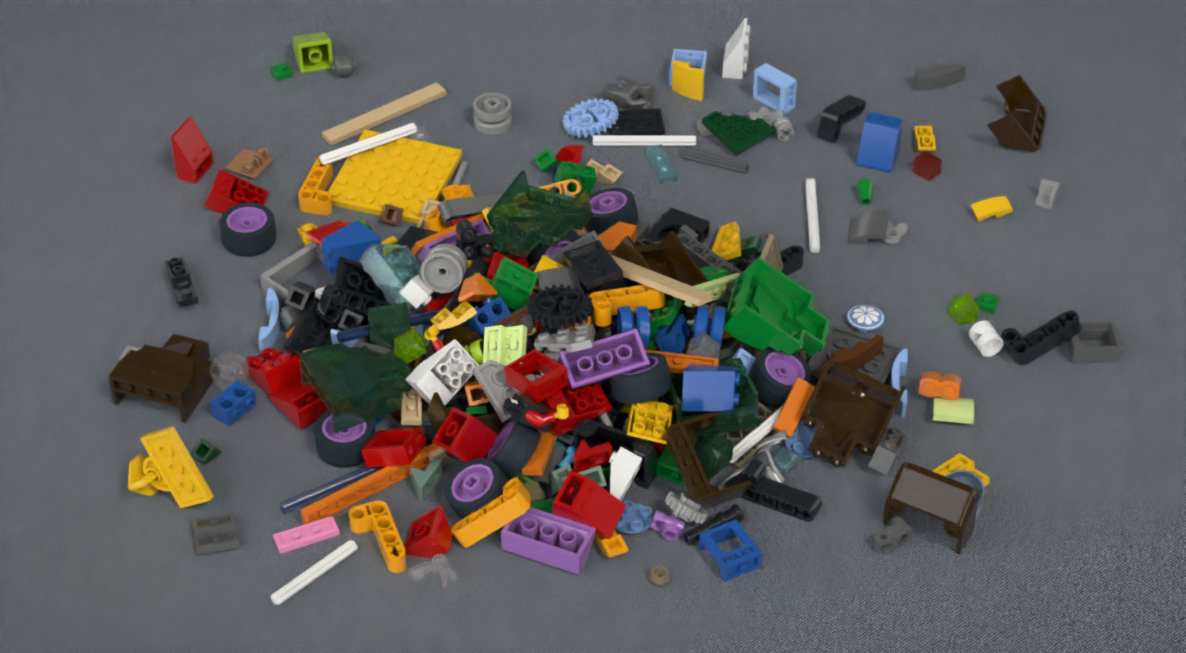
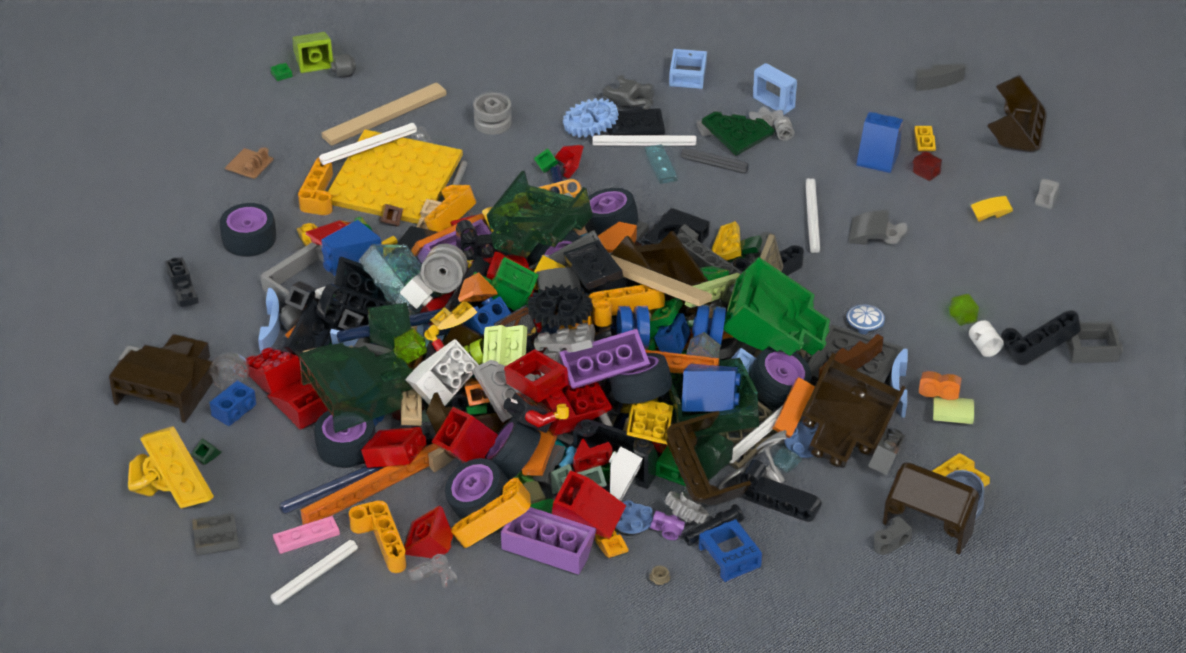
red slope [171,117,214,184] -> none
red slope [204,169,269,214] -> none
sand green slope [410,458,443,502] -> none
dark grey beam [437,193,510,224] -> none
green brick [554,161,597,195] -> none
tan slope [586,159,623,184] -> none
yellow slope [672,60,705,101] -> none
white slope [722,18,750,79] -> none
black beam [817,95,866,143] -> none
green cone [856,178,874,205] -> none
green plate [976,292,1000,314] -> none

